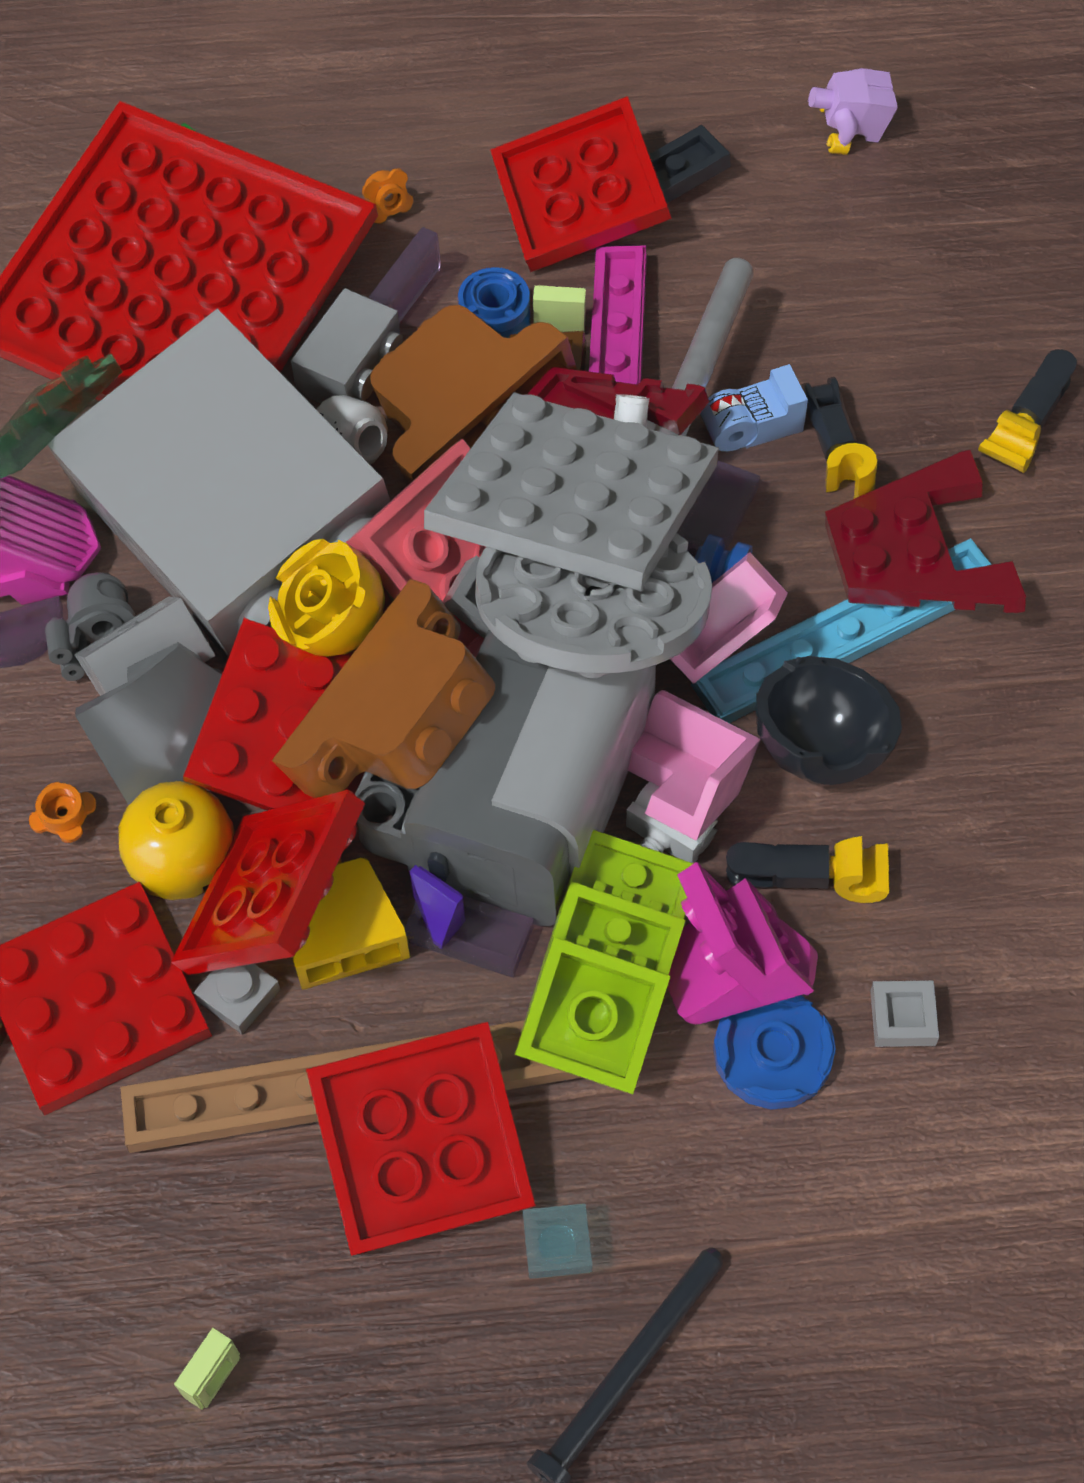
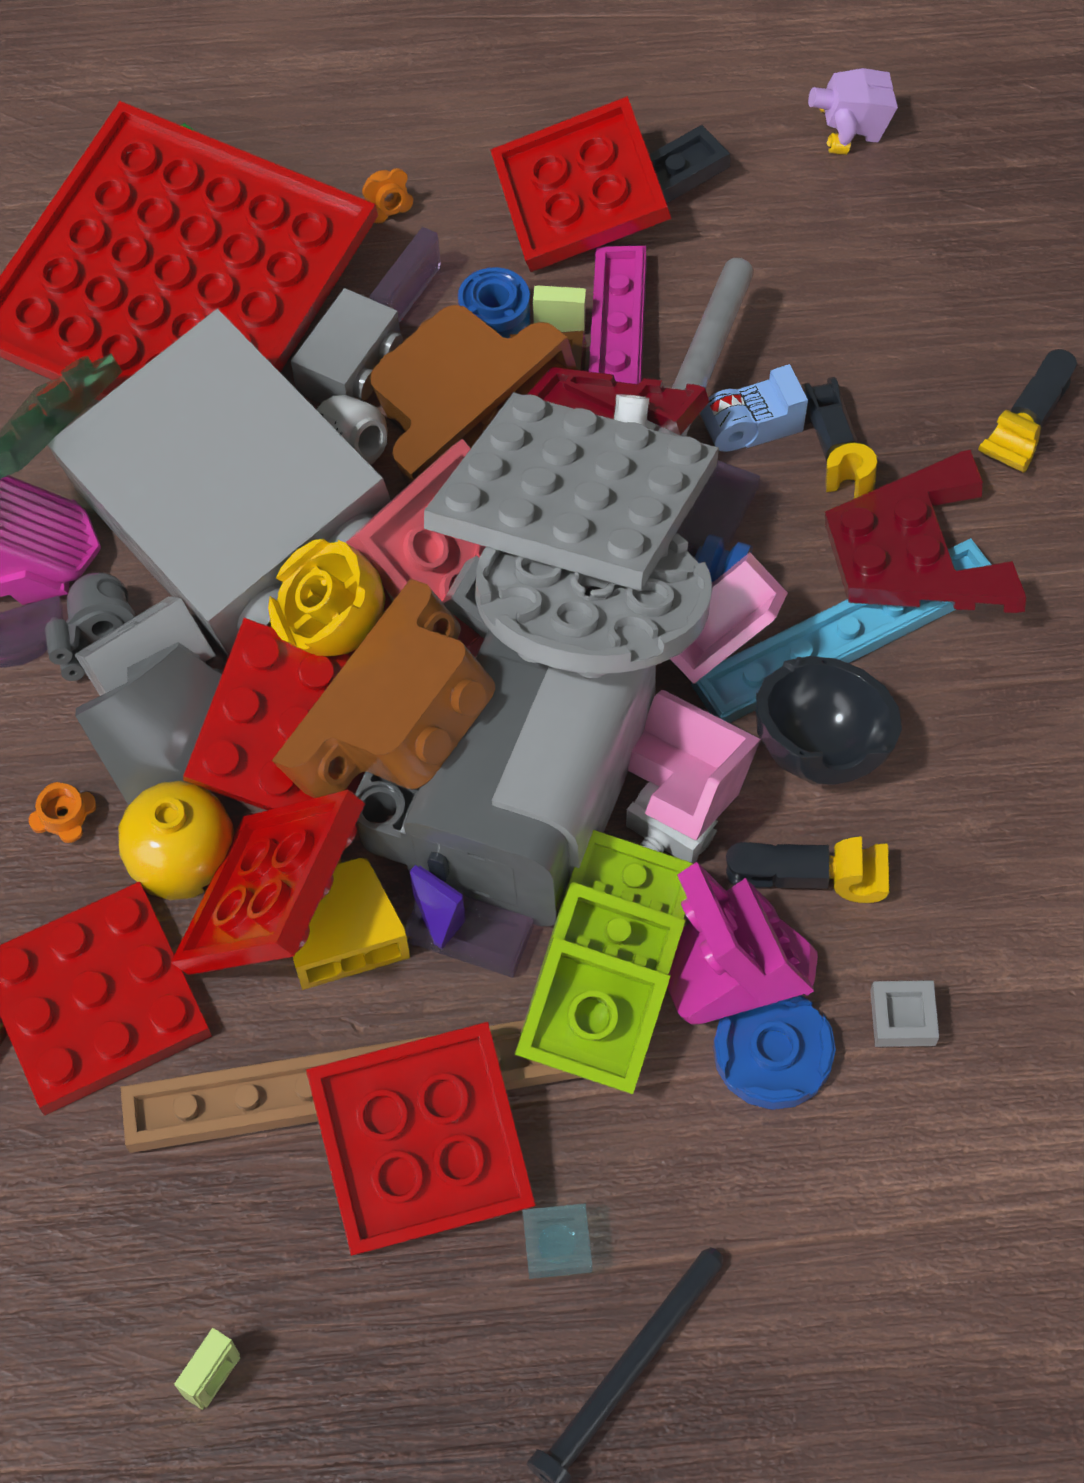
light grey plate [193,964,280,1034] -> none

